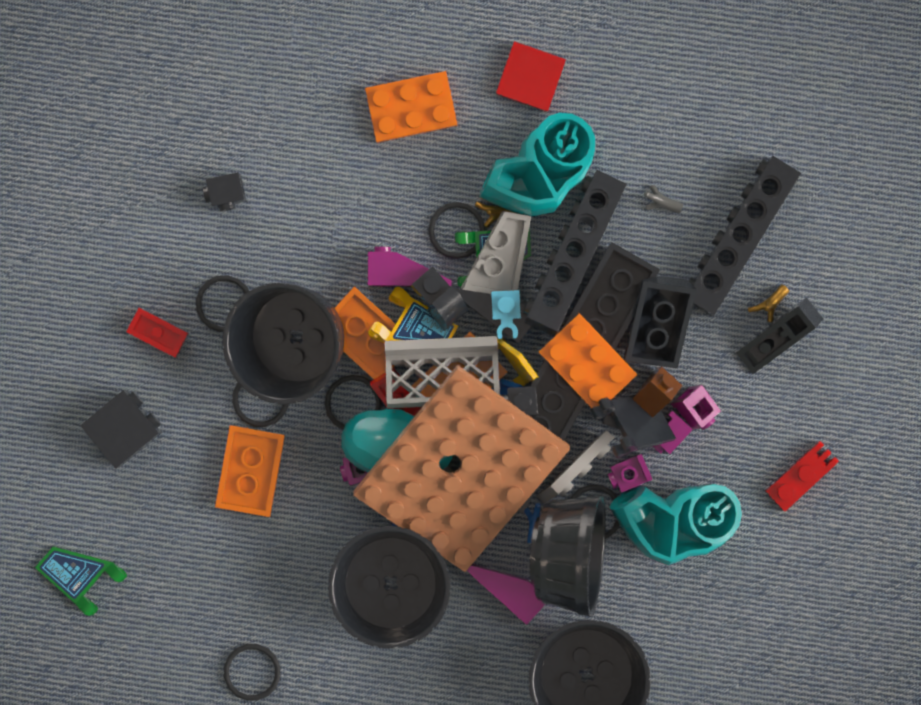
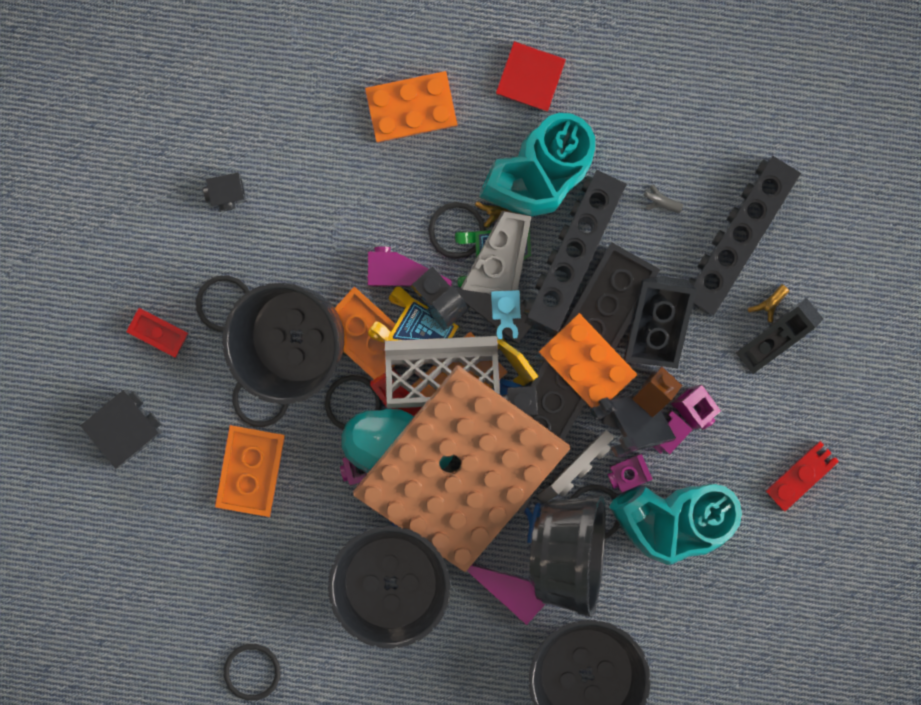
flag [35,547,127,616] -> none

